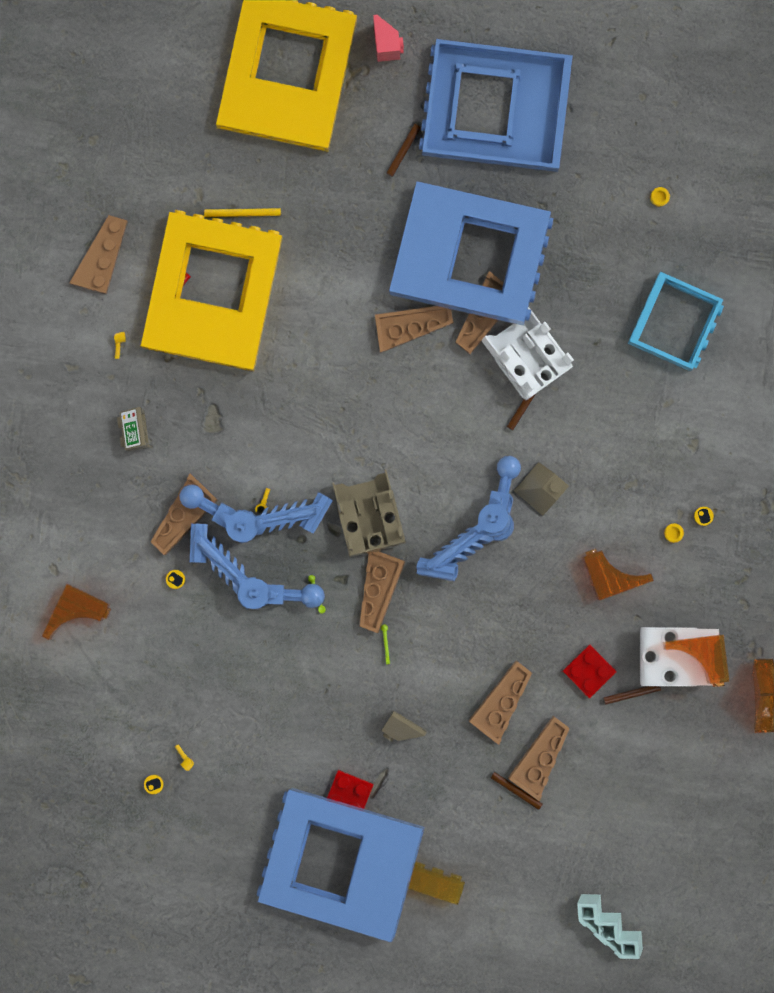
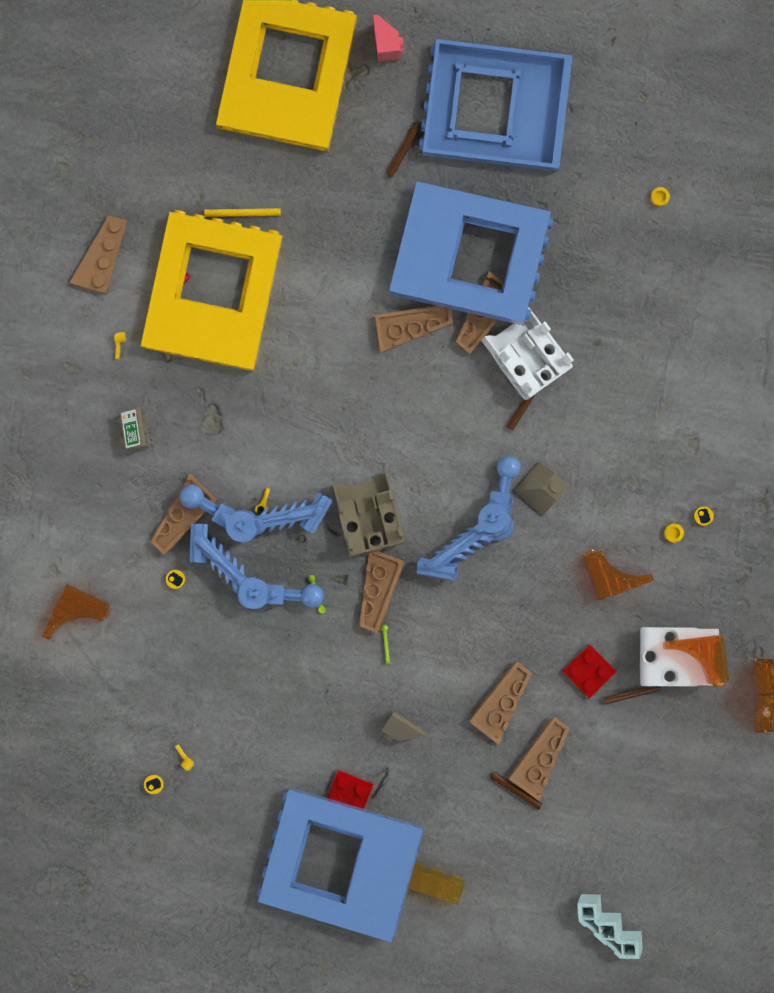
medium azure window [627,272,724,371] -> none

